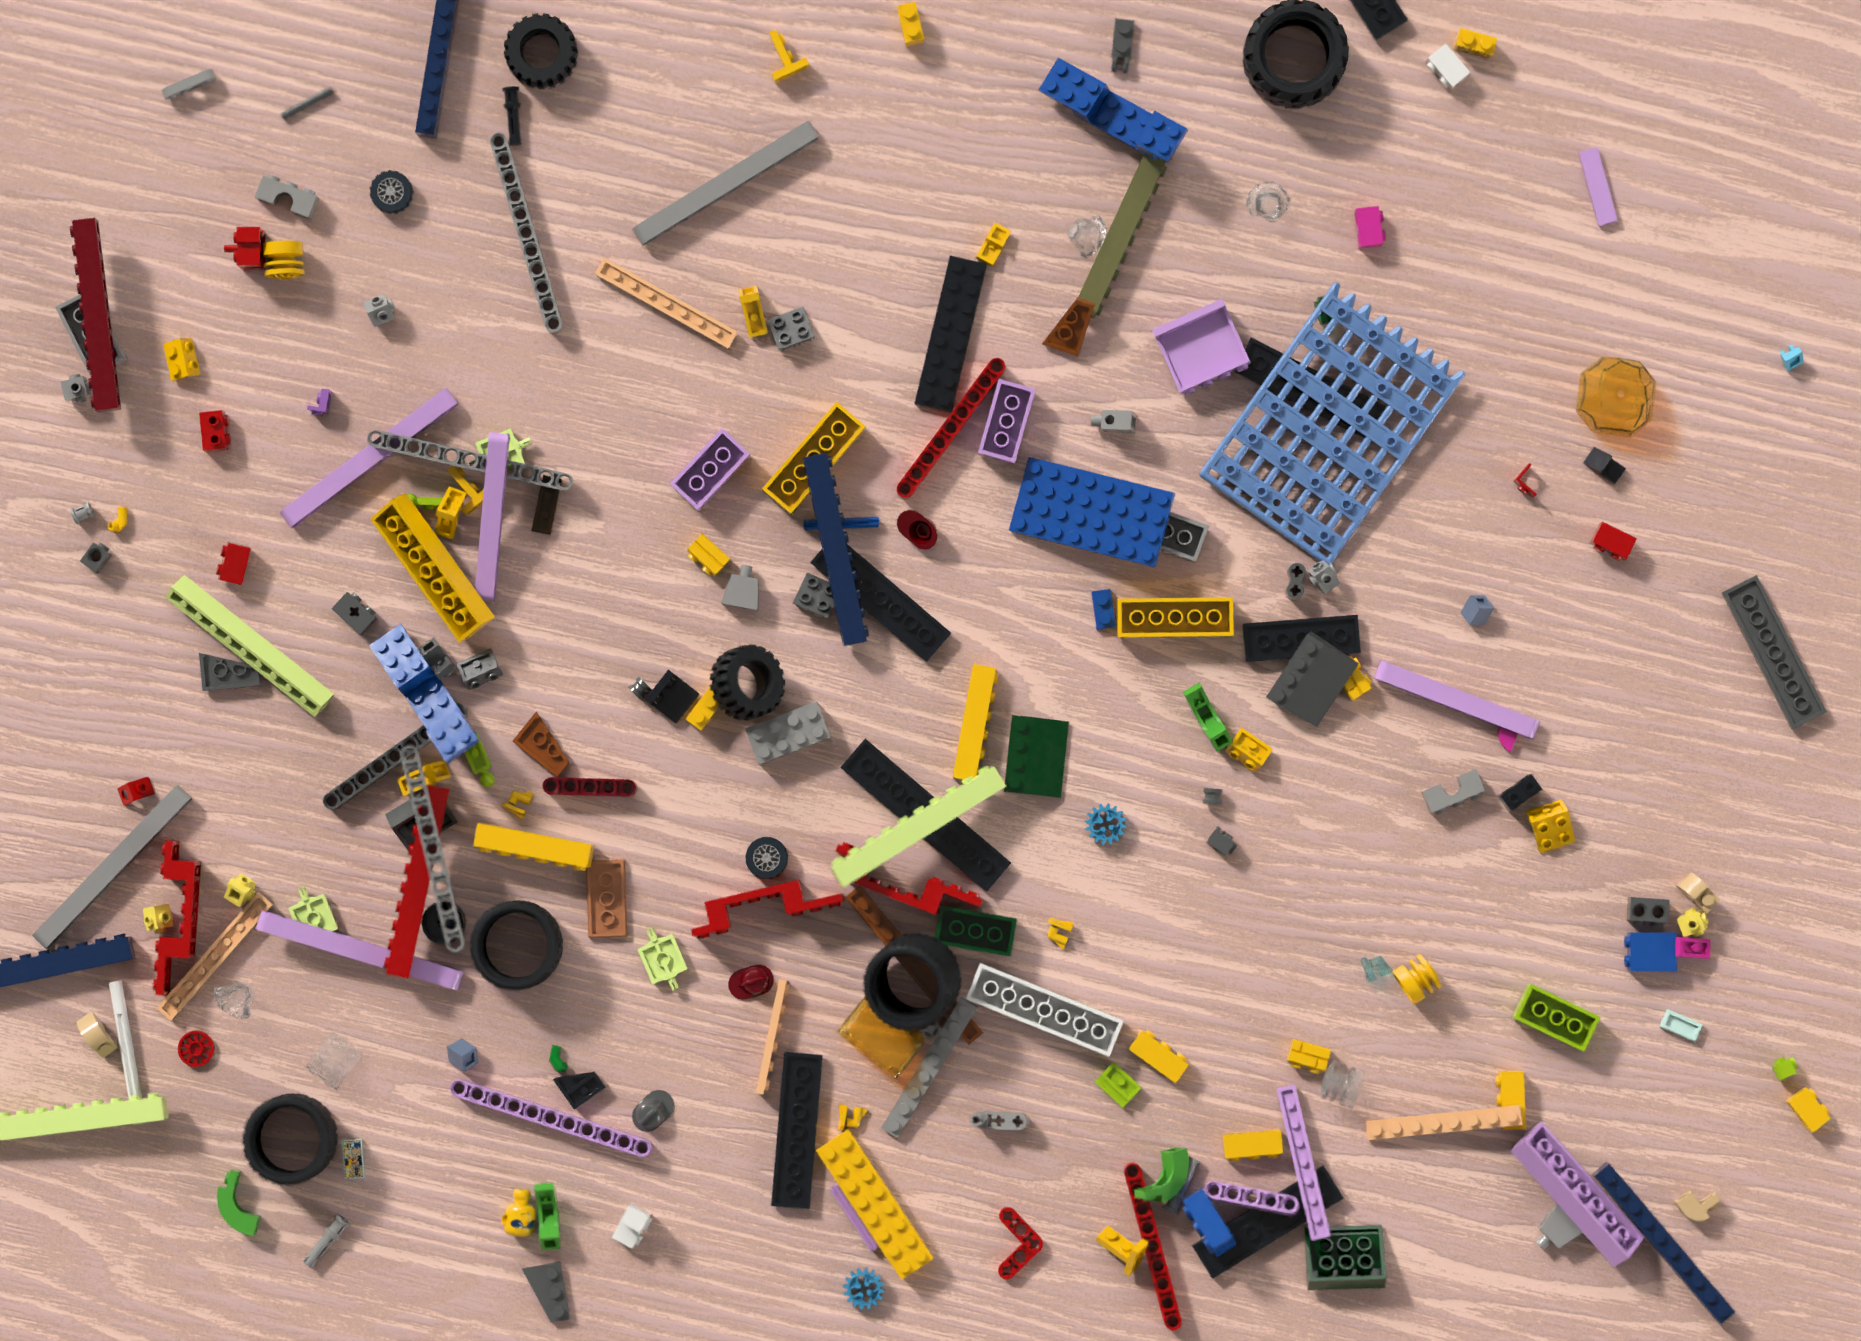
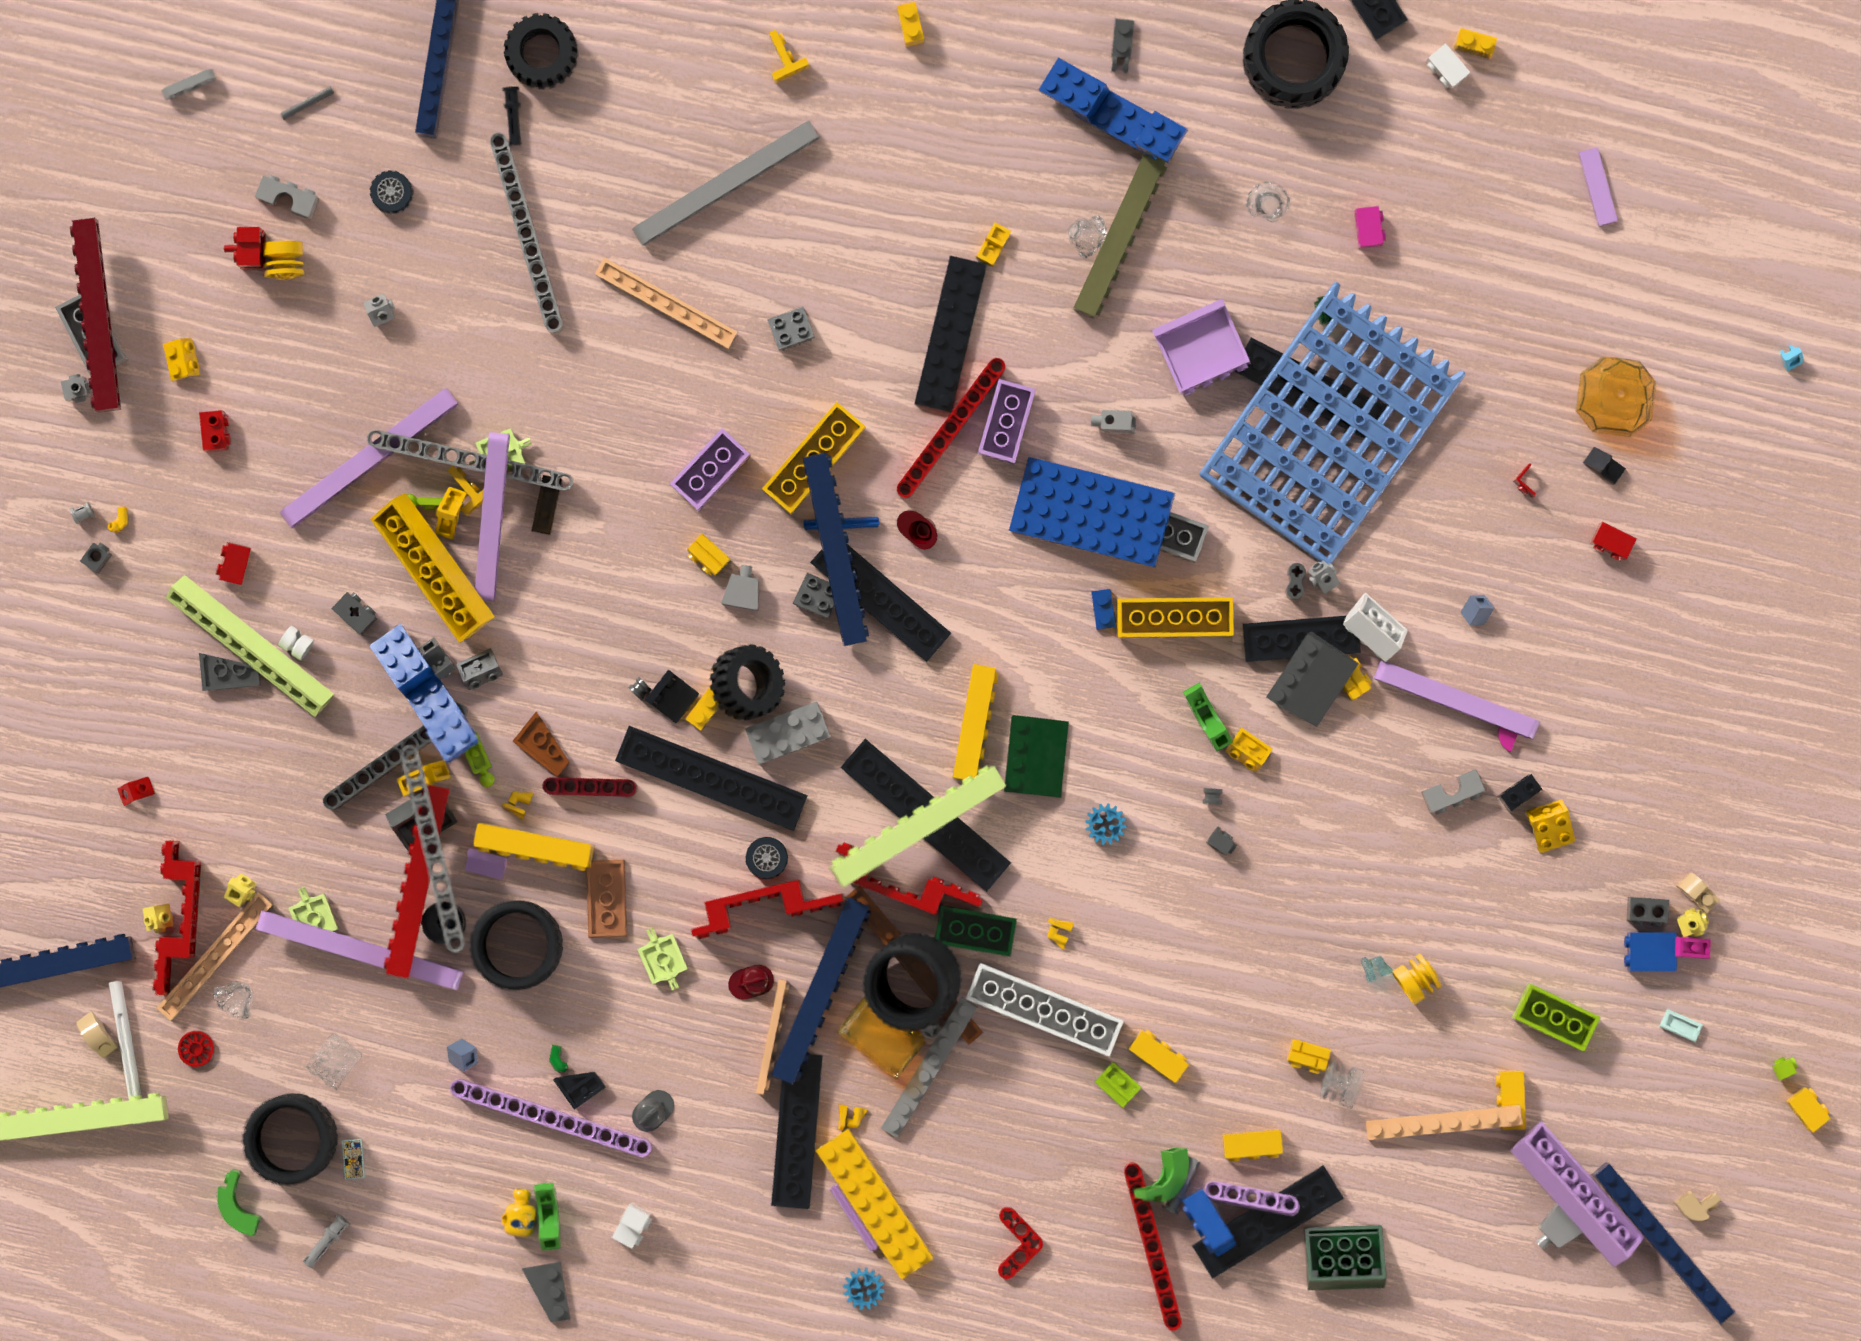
light grey beam [32,785,192,949] -> none
medium lavender bracket [307,388,332,416] -> none
yellow bracket [738,285,768,338] -> none
light grey beam [970,1111,1031,1130] -> none
dark orange wing [1042,297,1095,357] -> none
yellow bracket [1096,1226,1148,1277] -> none
lavender plate [1276,1085,1330,1240] -> none
dark grey plate [1722,575,1827,729] -> none
none -> white wheel [278,625,314,661]
none -> lavender panel [465,848,508,880]
none -> black plate [615,726,808,831]
none -> dark blue brick [772,897,871,1084]
none -> white slope [1343,593,1408,662]

